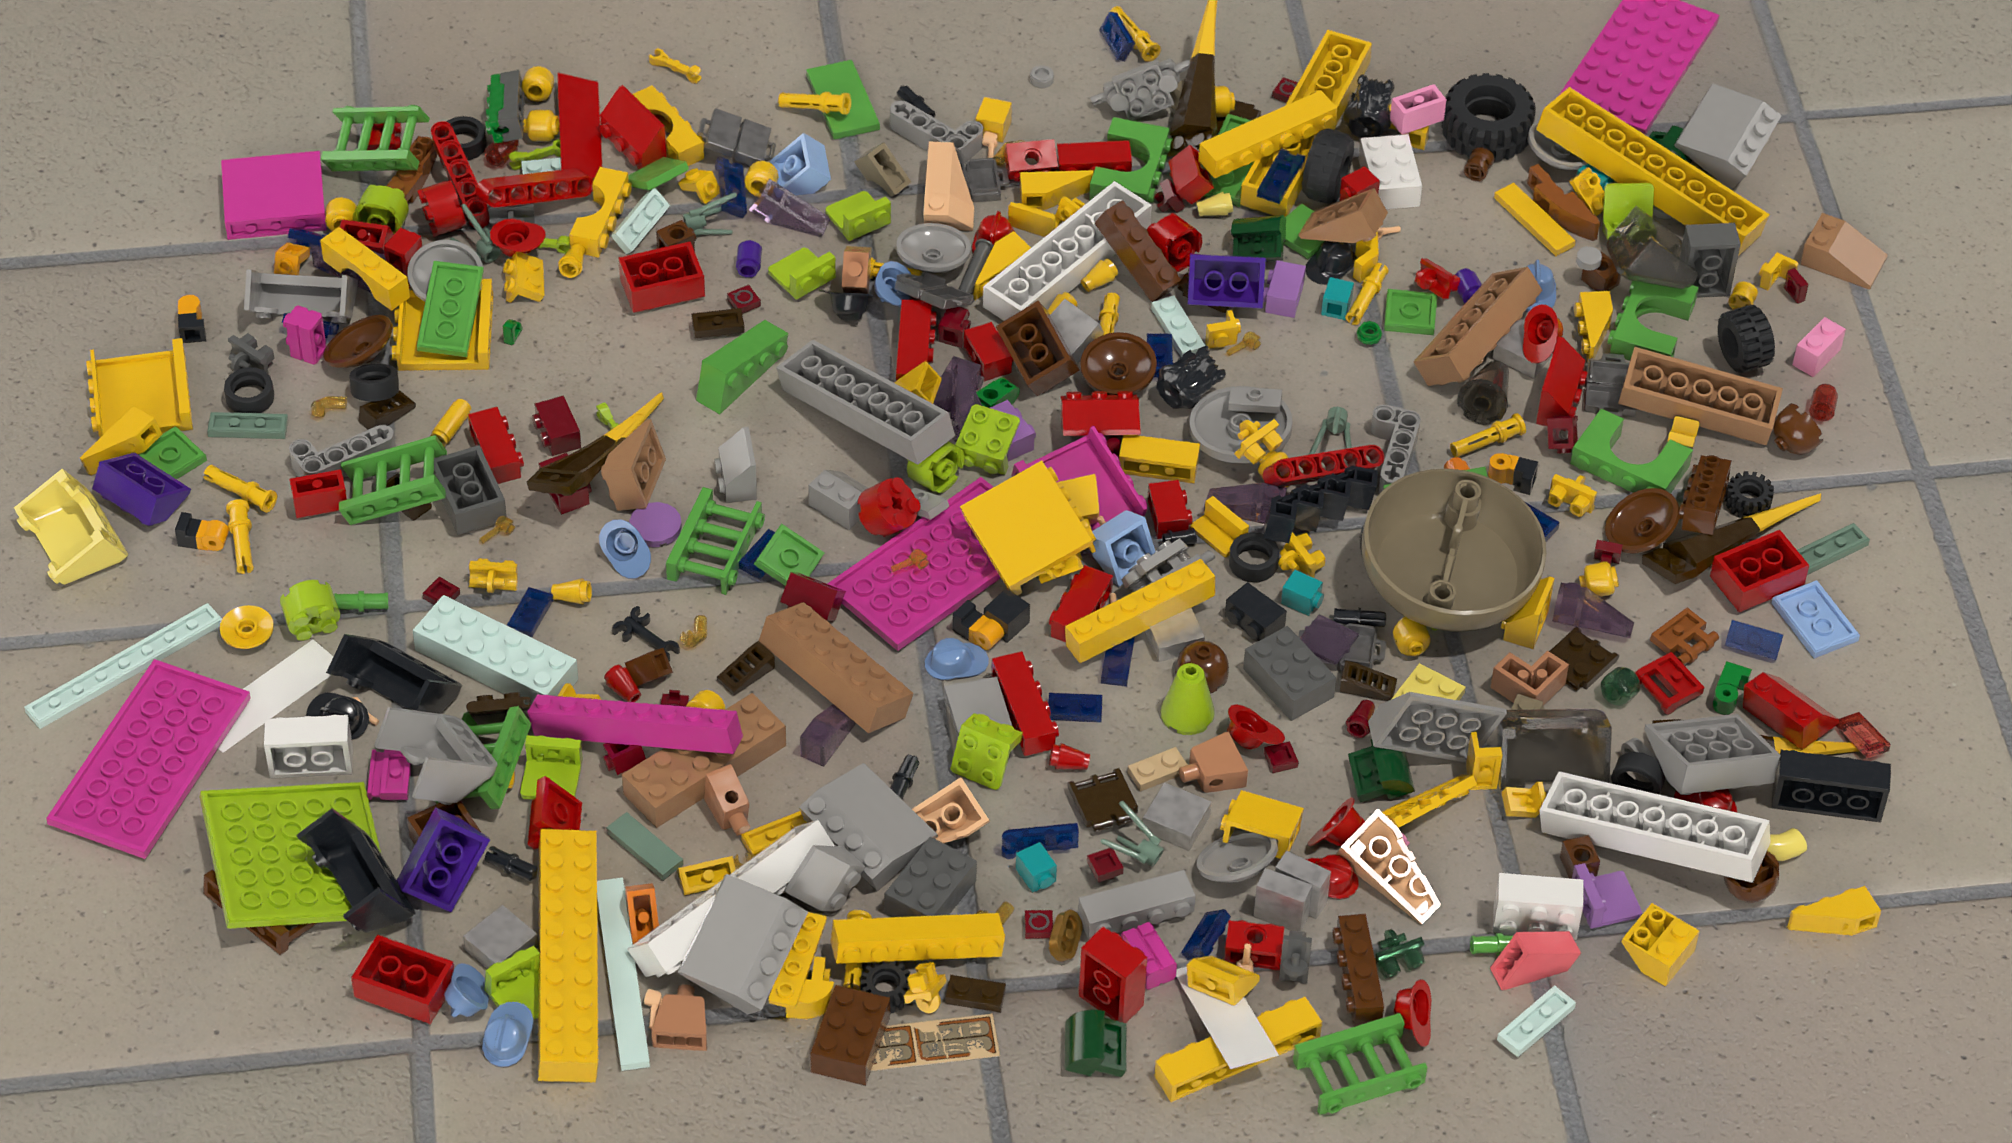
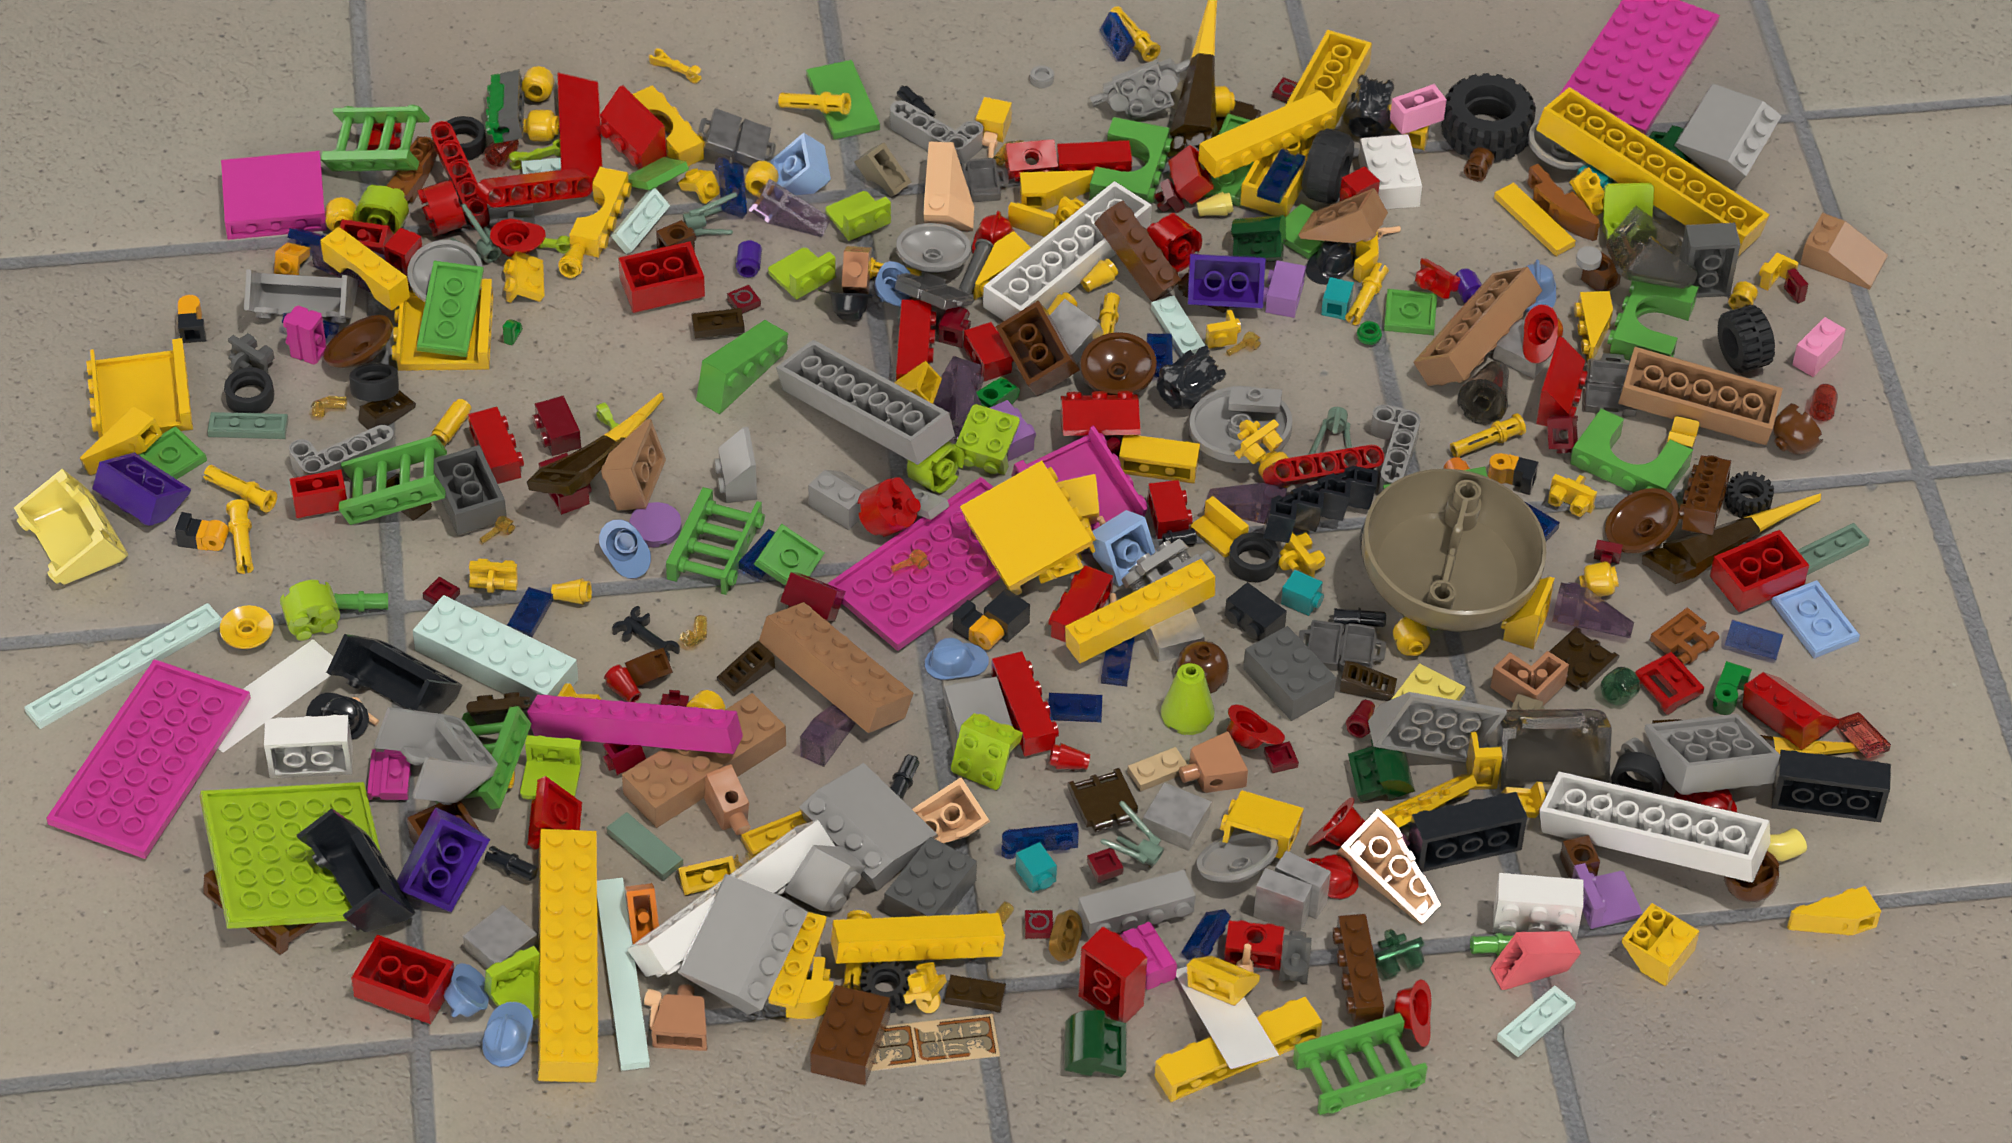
clear purple piece [1300,614,1359,666] -> none
none -> black brick [1407,792,1528,872]

